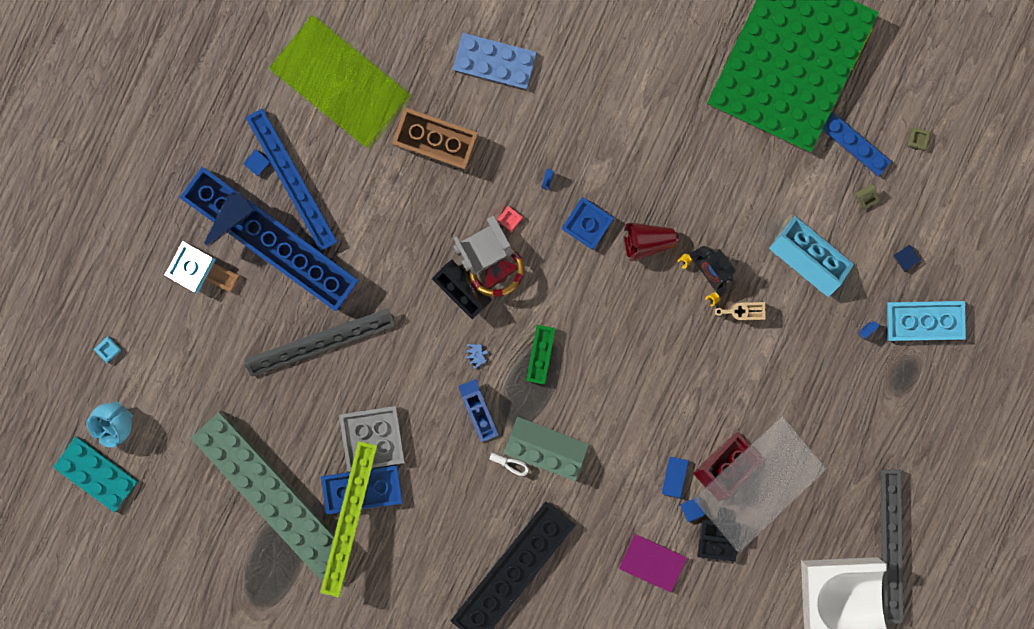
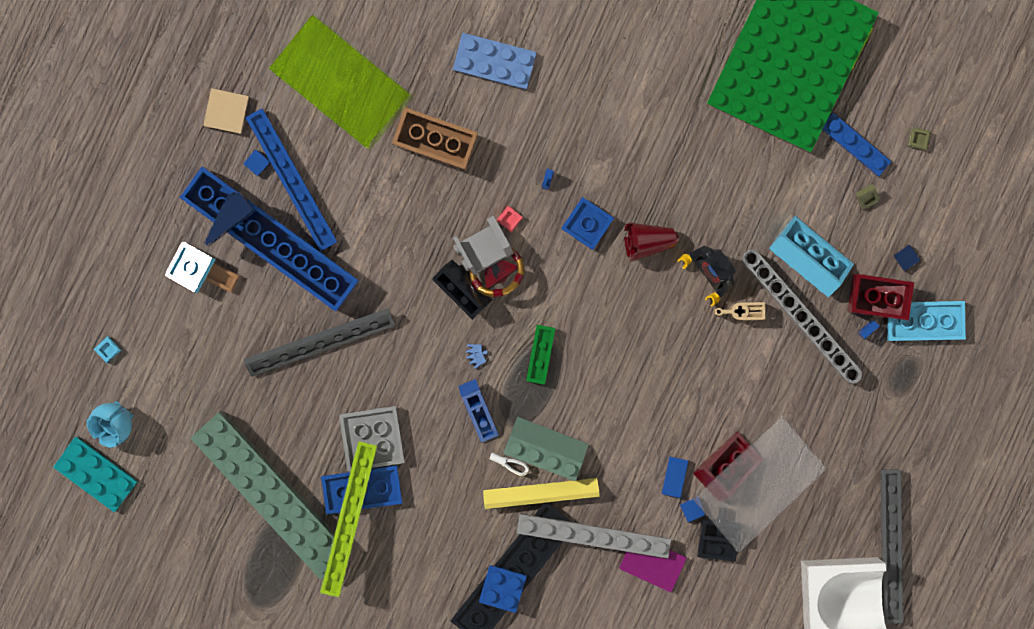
none -> tan tile [203,88,249,134]
none -> blue plate [479,564,527,613]
none -> light yellow tile [483,478,600,509]
none -> light grey plate [516,513,671,558]
none -> light grey beam [741,250,862,383]
none -> dark red slope [847,274,914,320]

